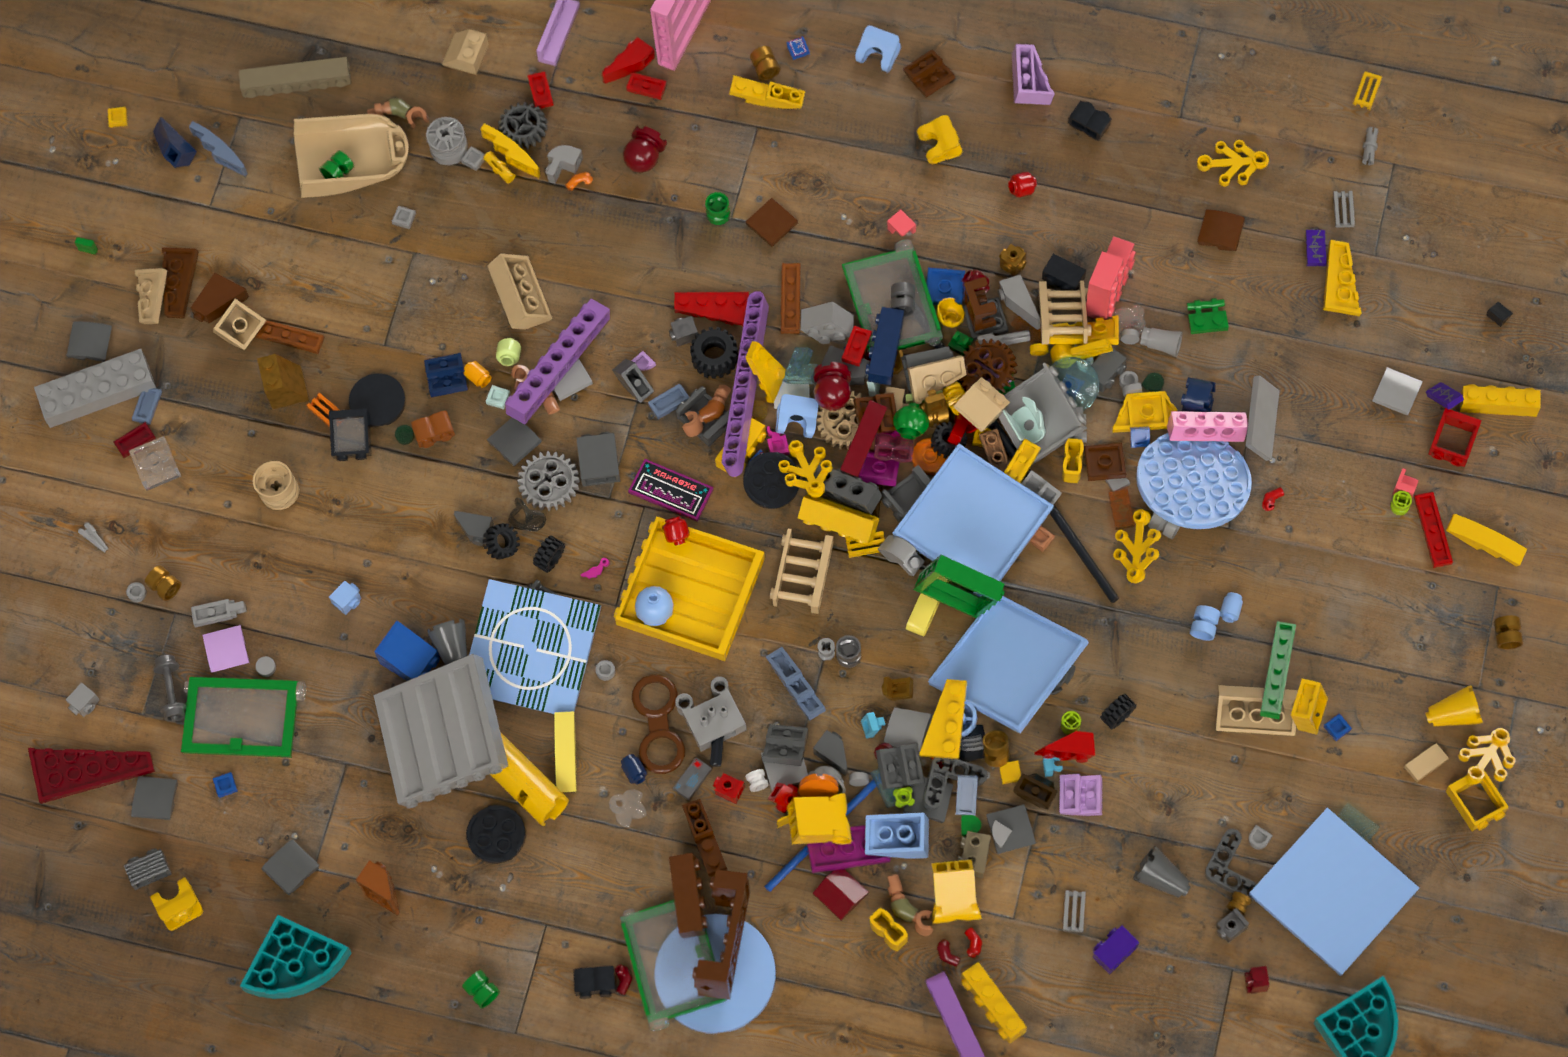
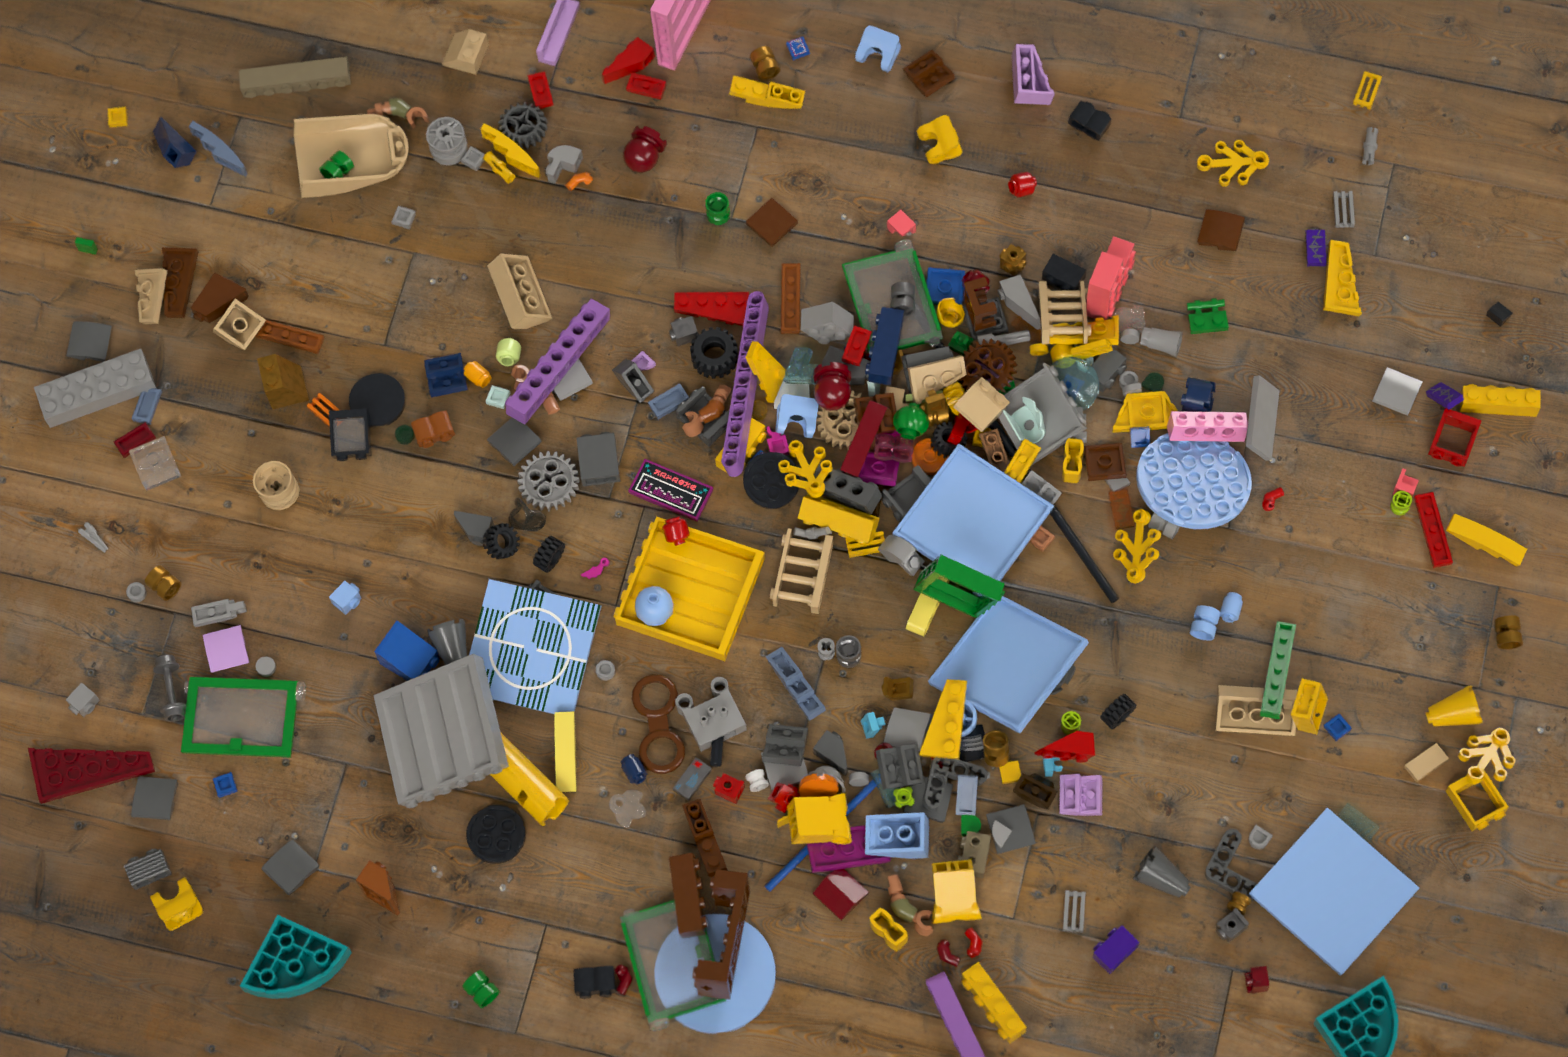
none -> light grey piece [793,527,832,540]

